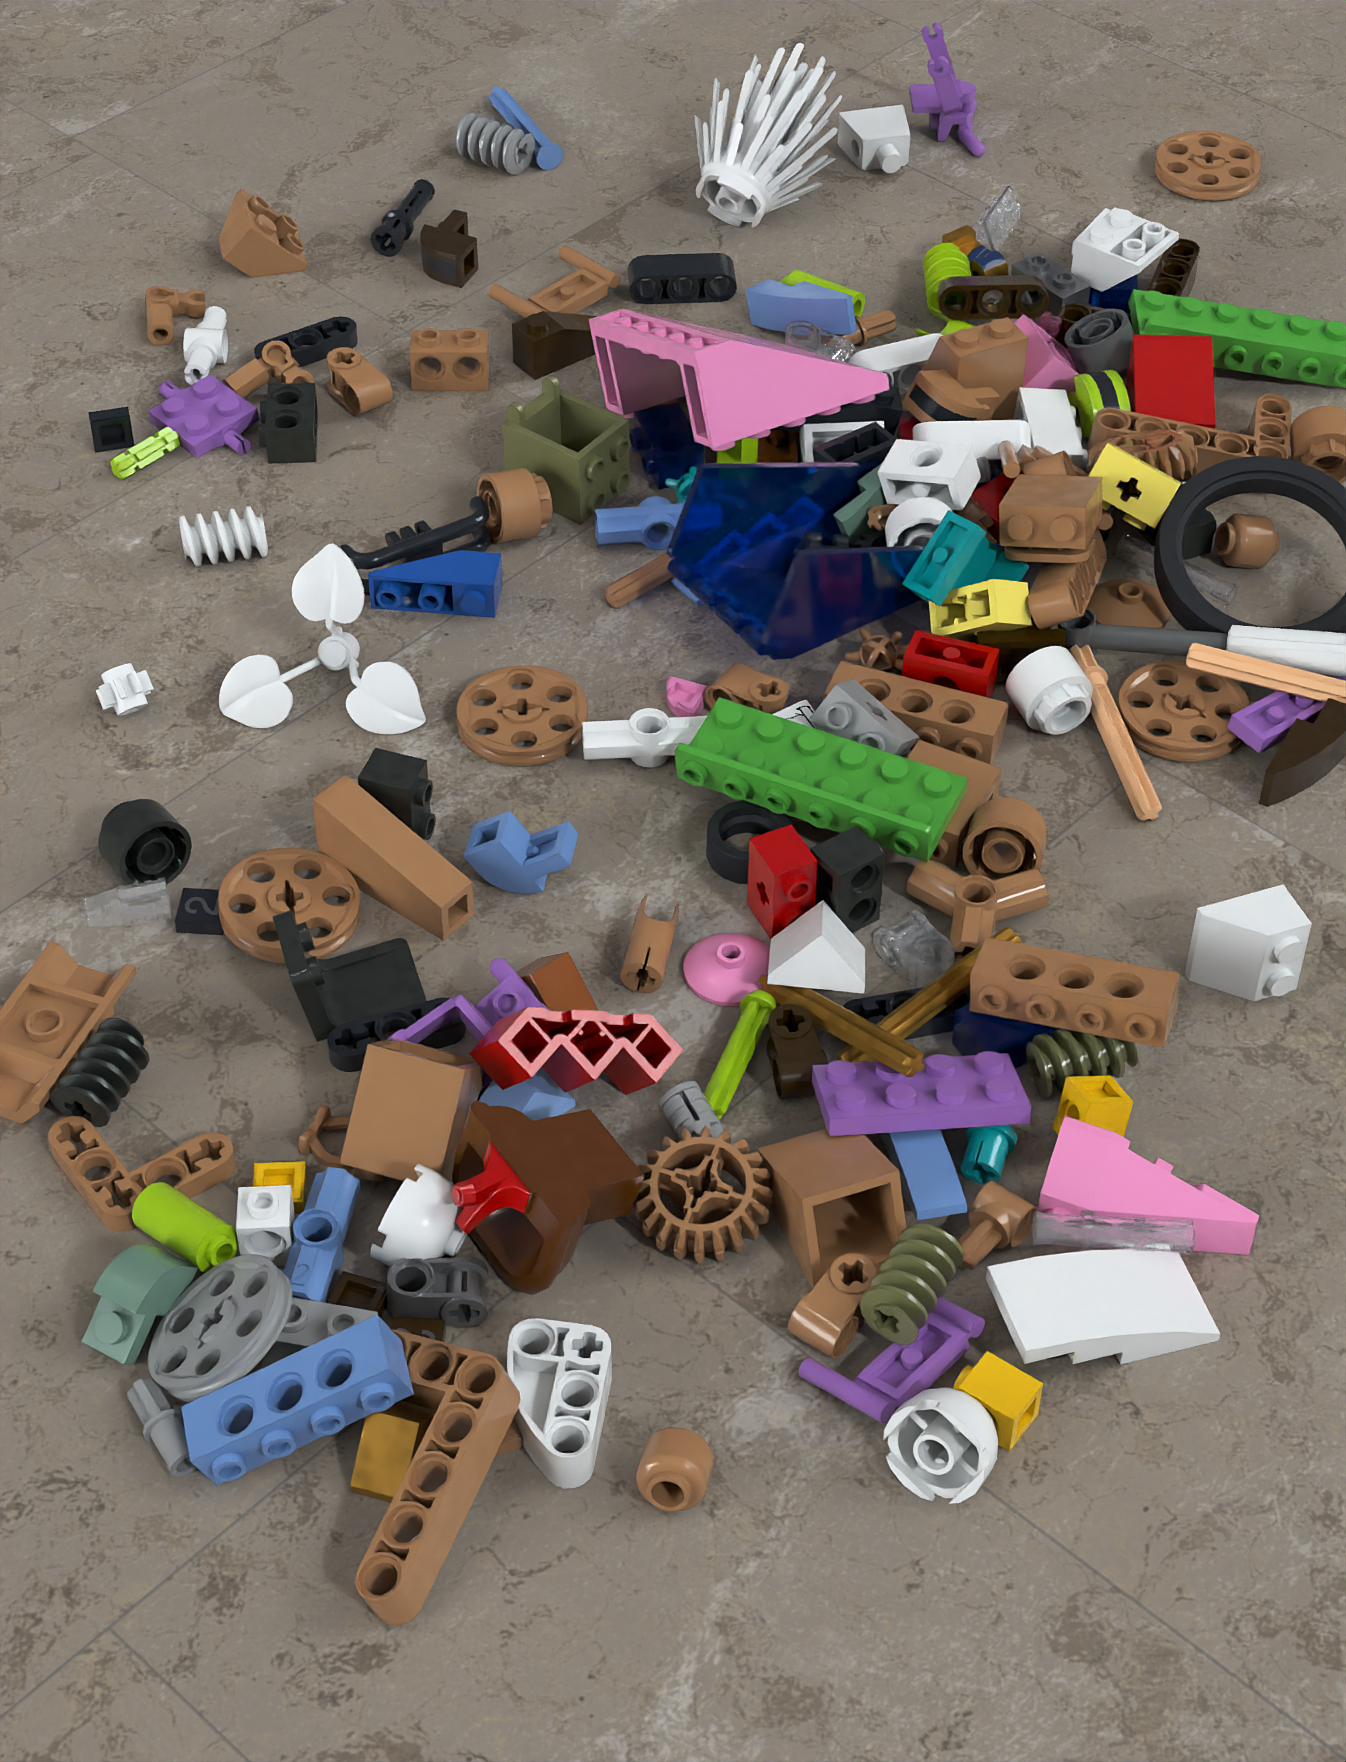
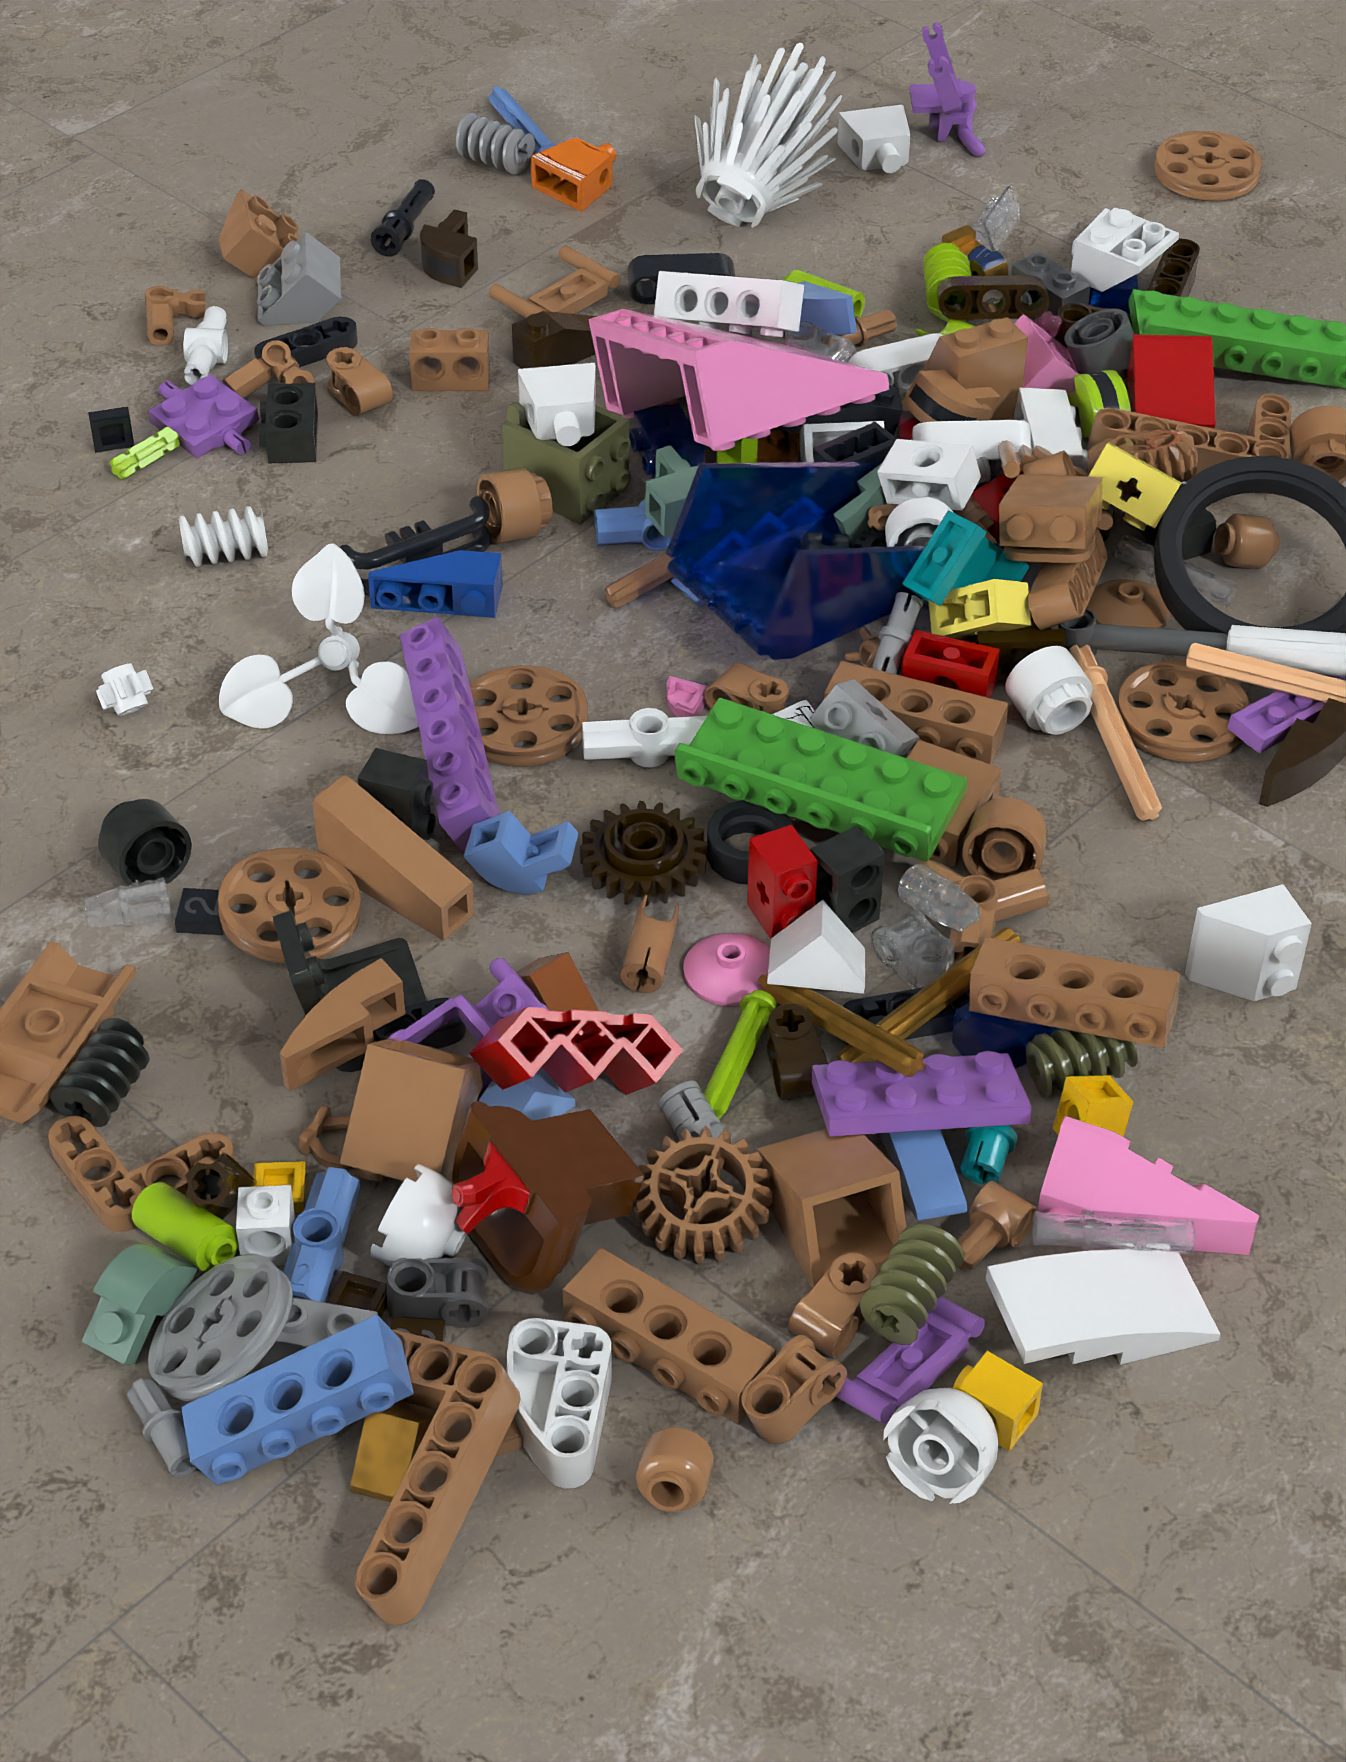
none -> dark brown piece [185,1152,257,1220]
none -> light grey slope [257,232,341,325]
none -> medium nougat slope [280,958,405,1091]
none -> medium lavender brick [399,616,499,854]
none -> white torso [518,363,596,446]
none -> orange torso [531,138,616,212]
none -> medium nougat brick [563,1248,776,1425]
none -> dark brown gear [580,801,708,906]
none -> sand green brick [645,445,709,537]
none -> white brick [654,271,804,337]
none -> medium nougat piece [741,1335,847,1444]
none -> light grey pin [871,592,923,675]
none -> clear hinge [898,864,980,932]

